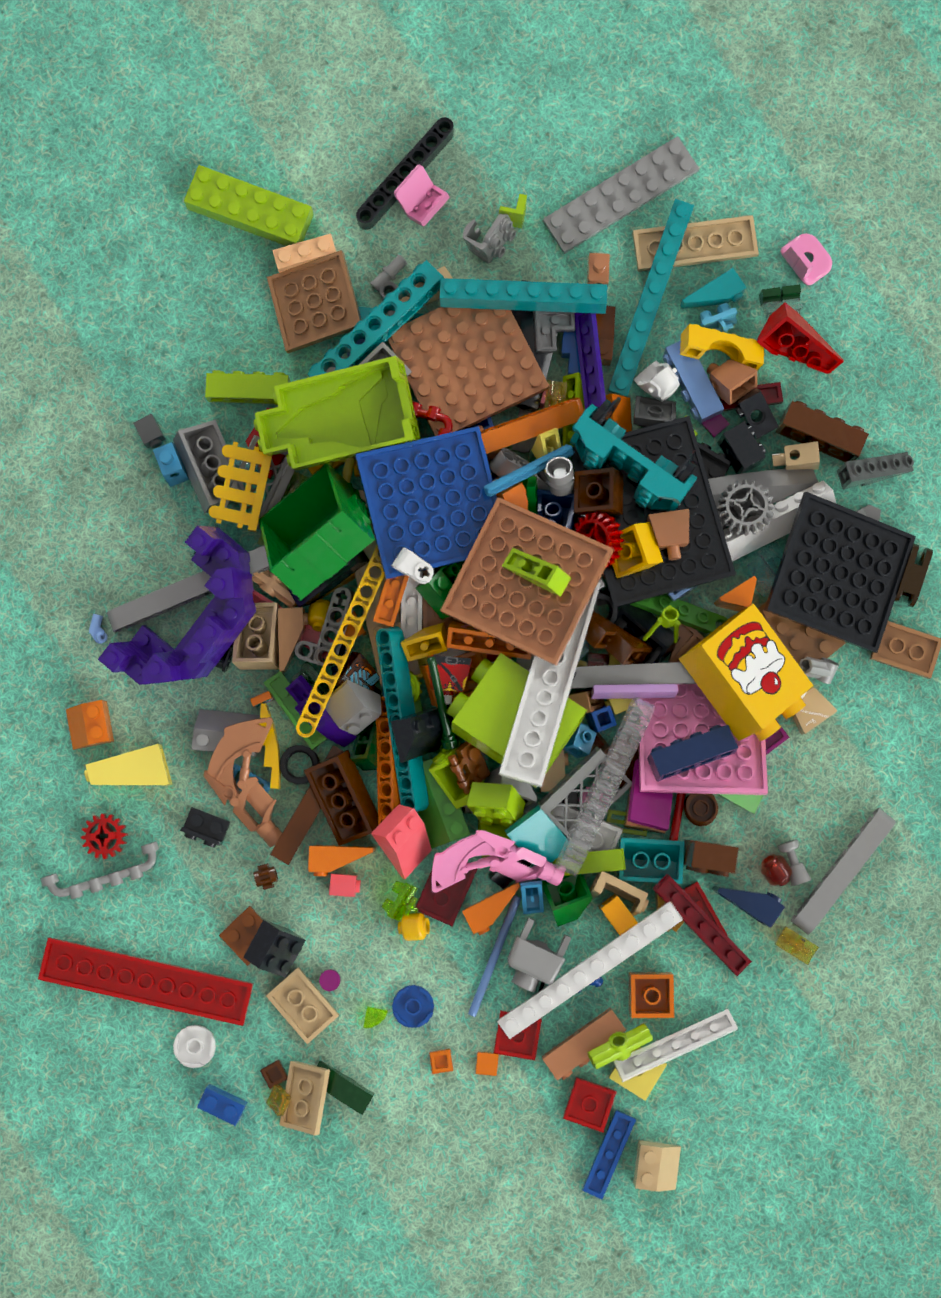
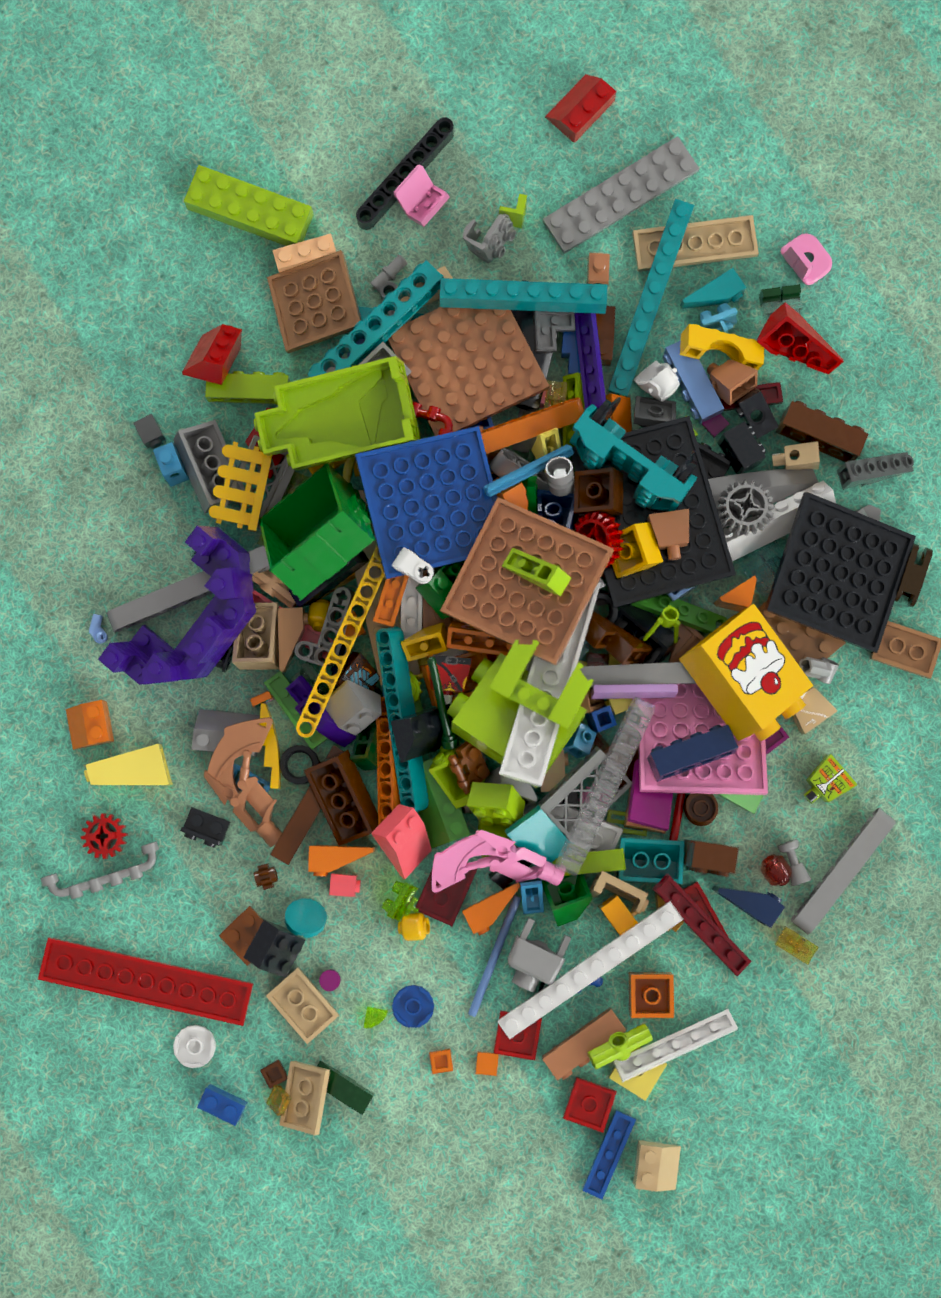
none -> red slope [182,324,242,385]
none -> teal tile [284,898,327,938]
none -> lime wedge [490,640,594,729]
none -> red slope [545,74,617,143]
none -> lime torso [803,754,858,804]

